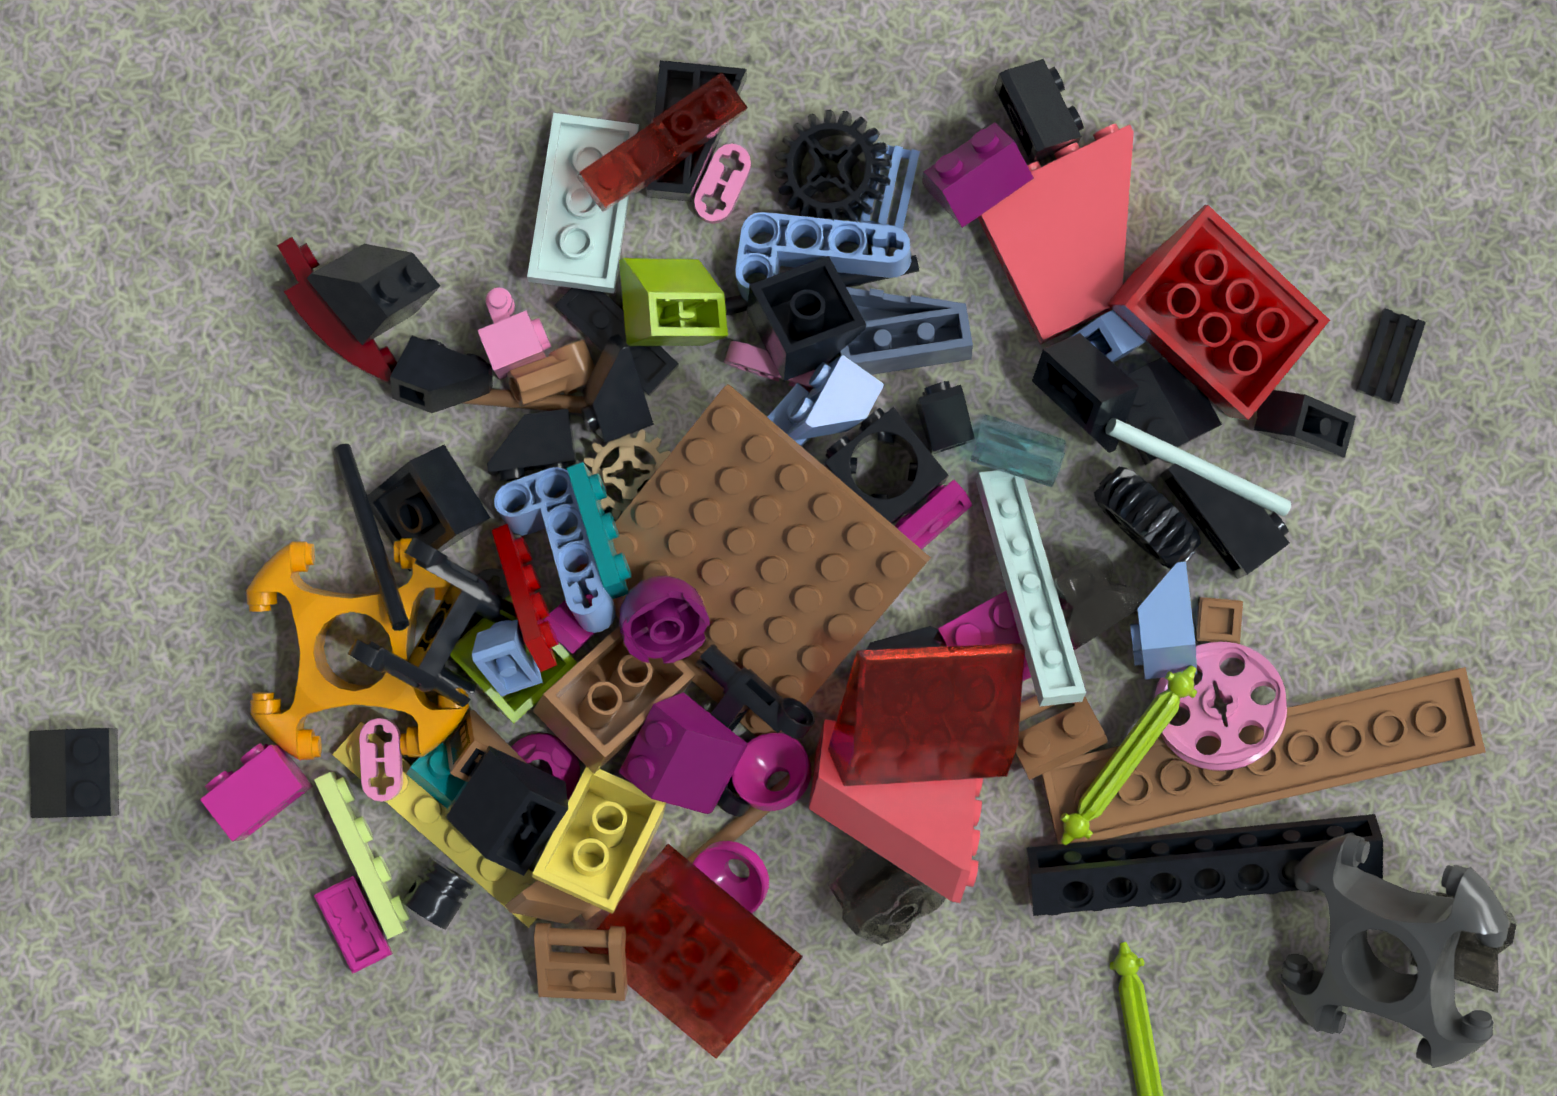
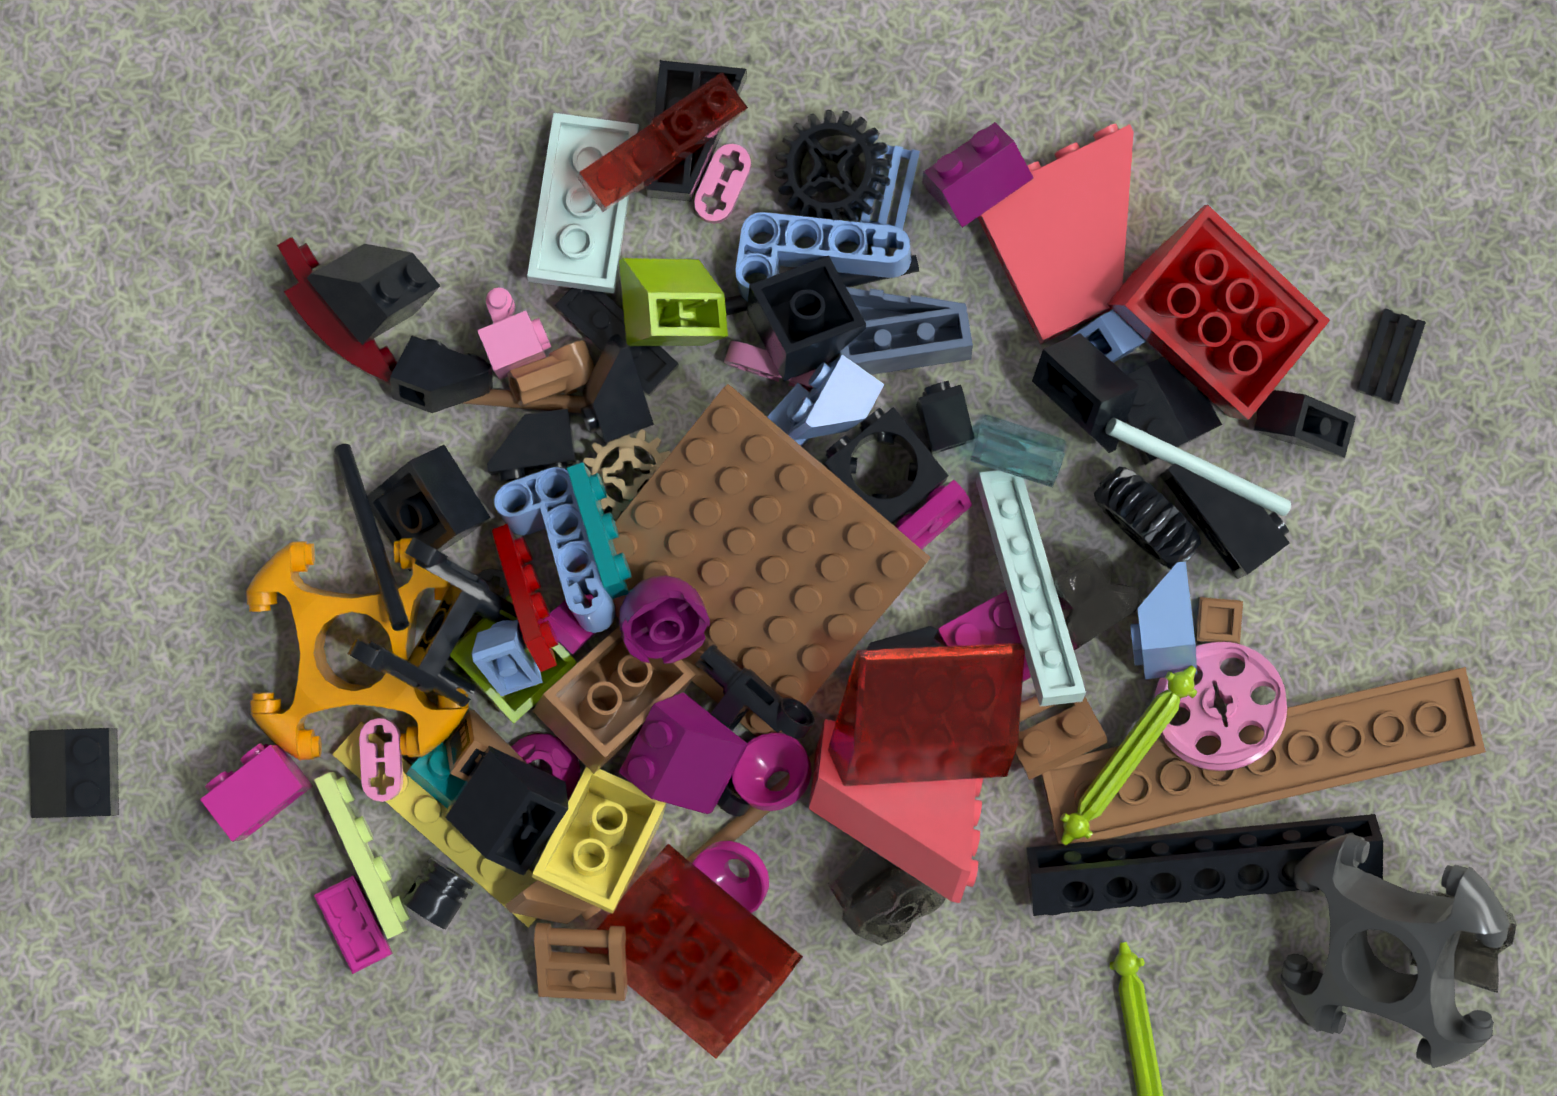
black slope [994,59,1084,163] -> none

